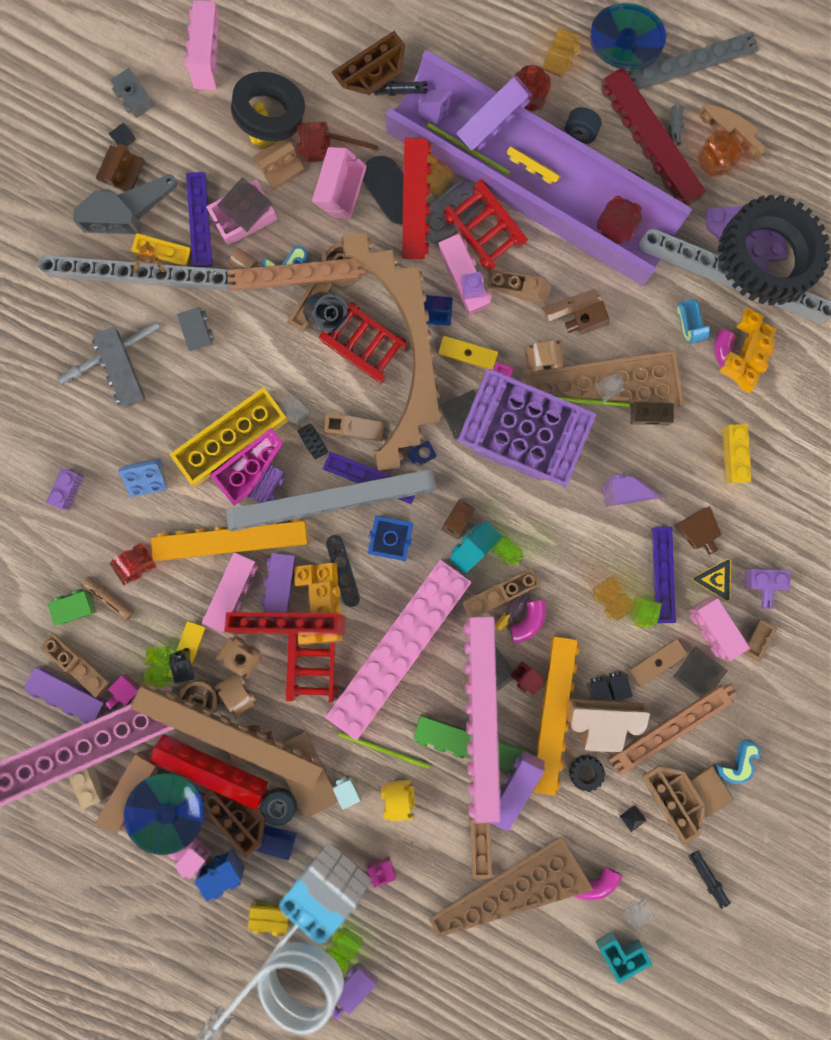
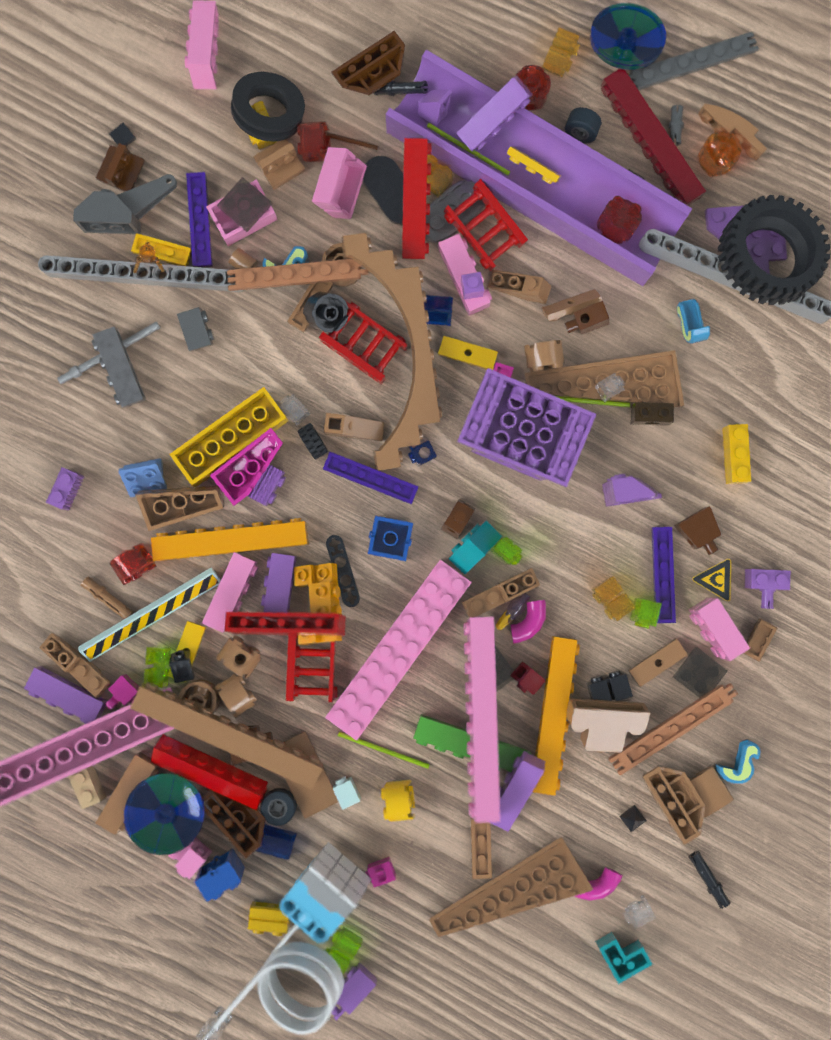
bright green brick [47,589,97,626] -> none
dark grey brick [111,68,154,118] -> none
light grey beam [226,470,437,531] -> none
clear smoke plate [439,389,476,440] -> none
black tyre [569,755,606,792] -> none
dark pink cylinder [714,330,736,368] -> none
light orange bracket [719,307,777,393] -> none
none -> tile [78,567,221,662]
none -> medium nougat wedge [136,486,225,531]

